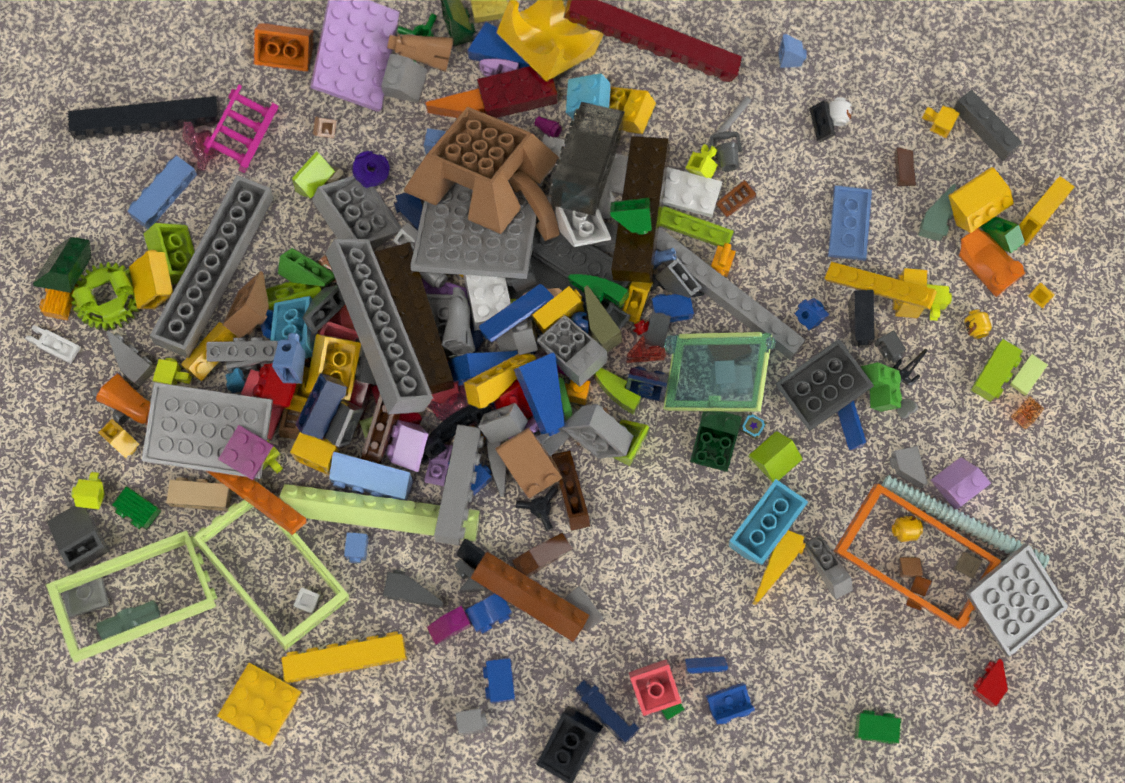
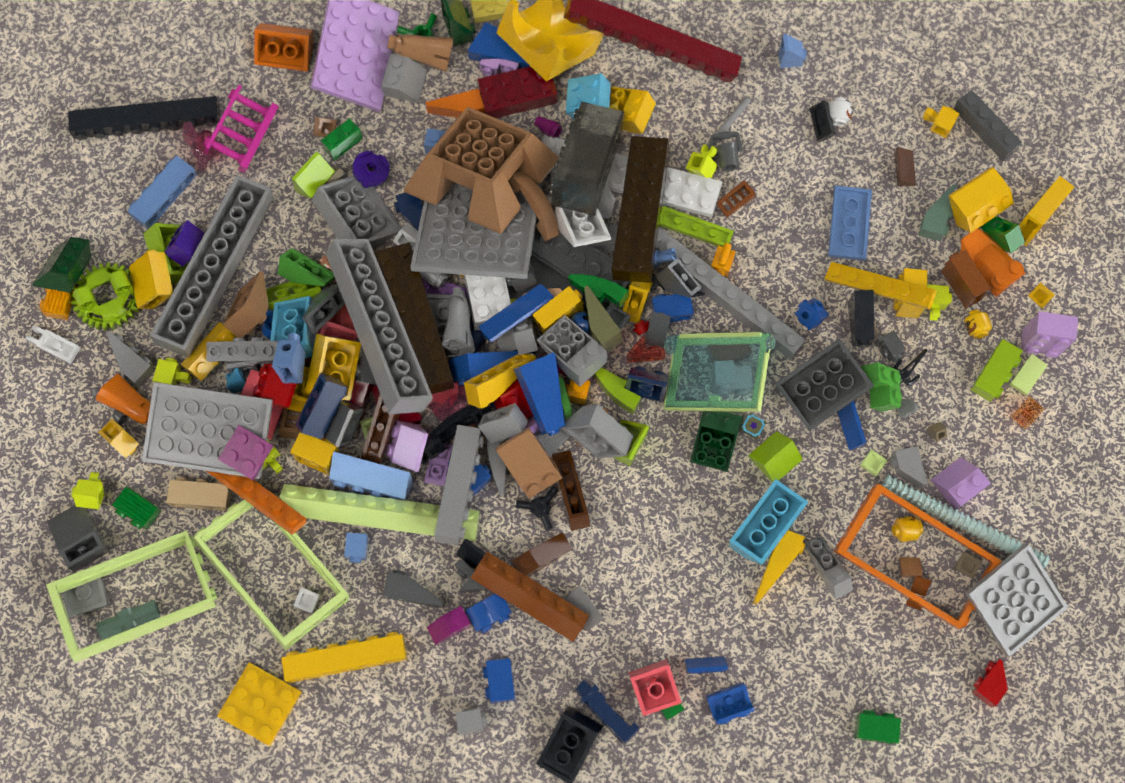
green slope [610,198,652,235] -> none
none -> dark purple brick [165,220,205,267]
none -> green brick [321,118,363,161]
none -> yellowish green tile [860,449,888,477]
none -> dark tan piece [927,422,947,442]
none -> dark orange brick [941,250,991,309]
none -> lavender brick [1021,311,1078,358]

